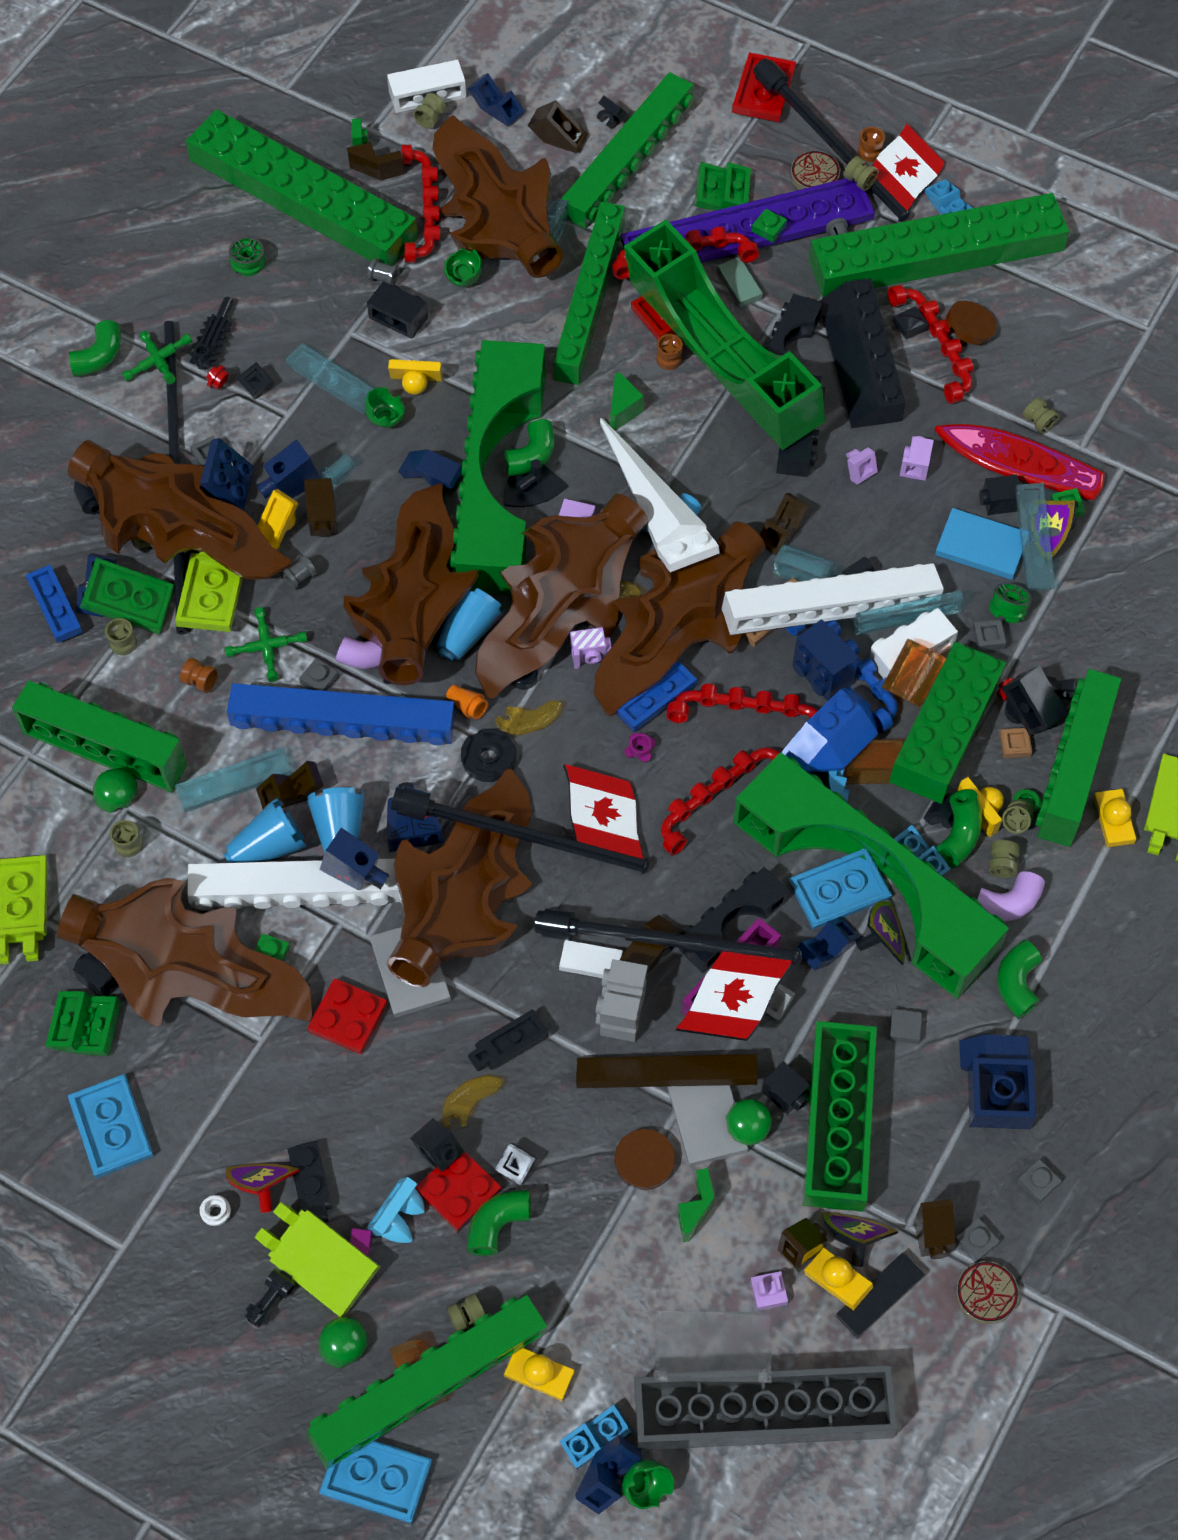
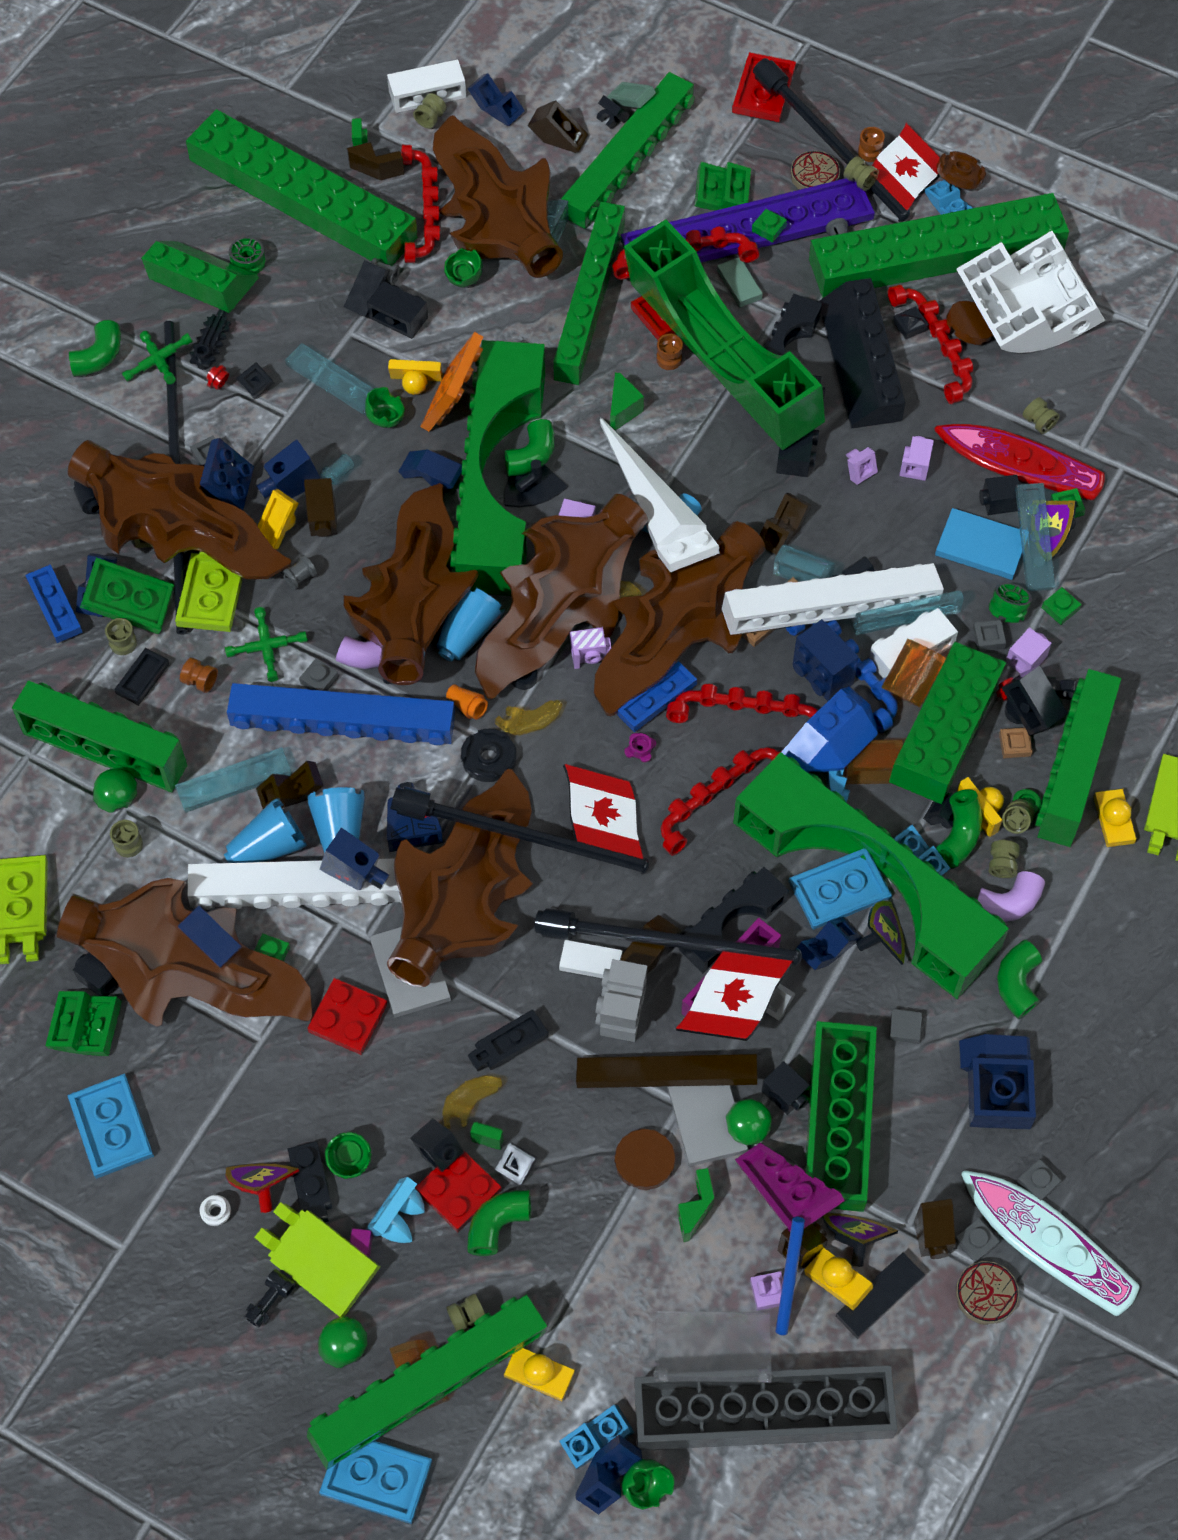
none -> black tile [114,648,170,706]
none -> green slope [141,241,259,313]
none -> dark blue tile [178,906,242,969]
none -> green hair [325,1131,372,1179]
none -> black tile [343,260,389,318]
none -> orange plate [420,332,483,432]
none -> green tile [470,1122,504,1150]
none -> sand green tile [607,82,656,108]
none -> magenta wing [735,1143,845,1232]
none -> blue bar [775,1216,805,1335]
none -> reddish brown tile [936,151,986,189]
none -> white slope [957,231,1105,353]
none -> light aqua piece [962,1171,1139,1316]
none -> lavender brick [1006,627,1052,674]
none -> green plate [1041,587,1082,625]

